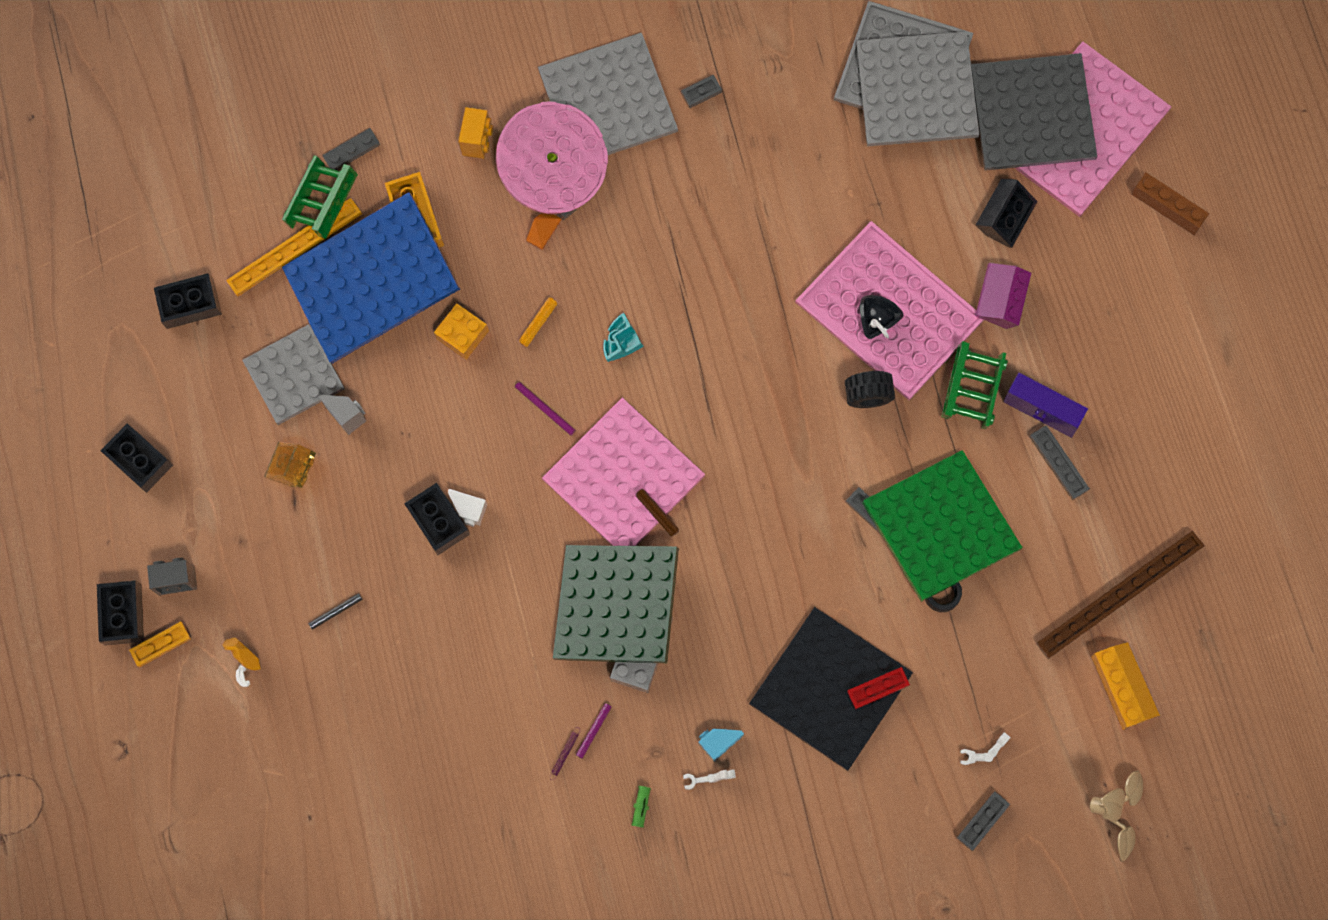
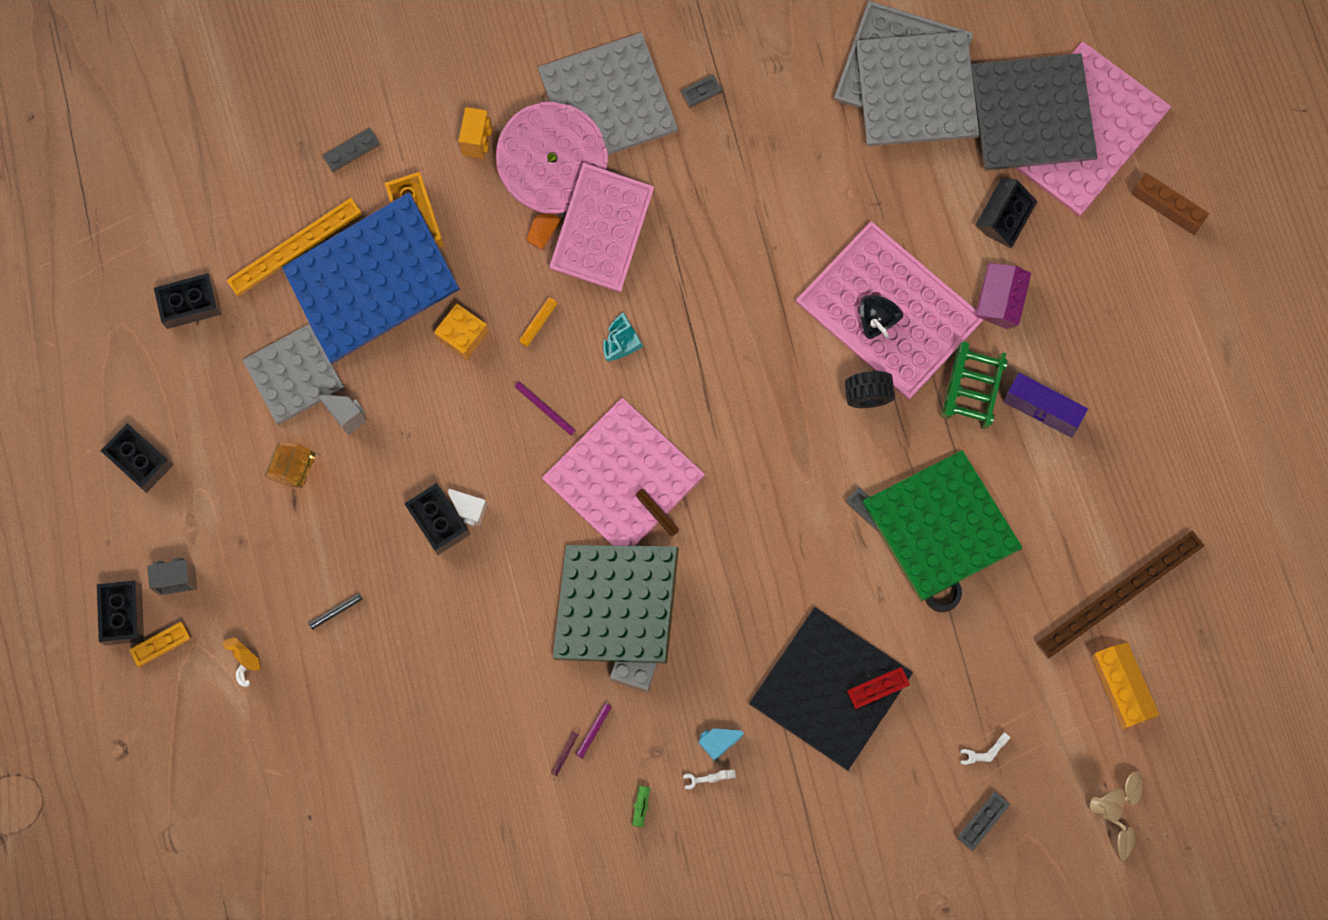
green fence [282,155,358,239] -> none
dark grey plate [1029,425,1090,500] -> none
none -> bright pink plate [549,163,654,293]

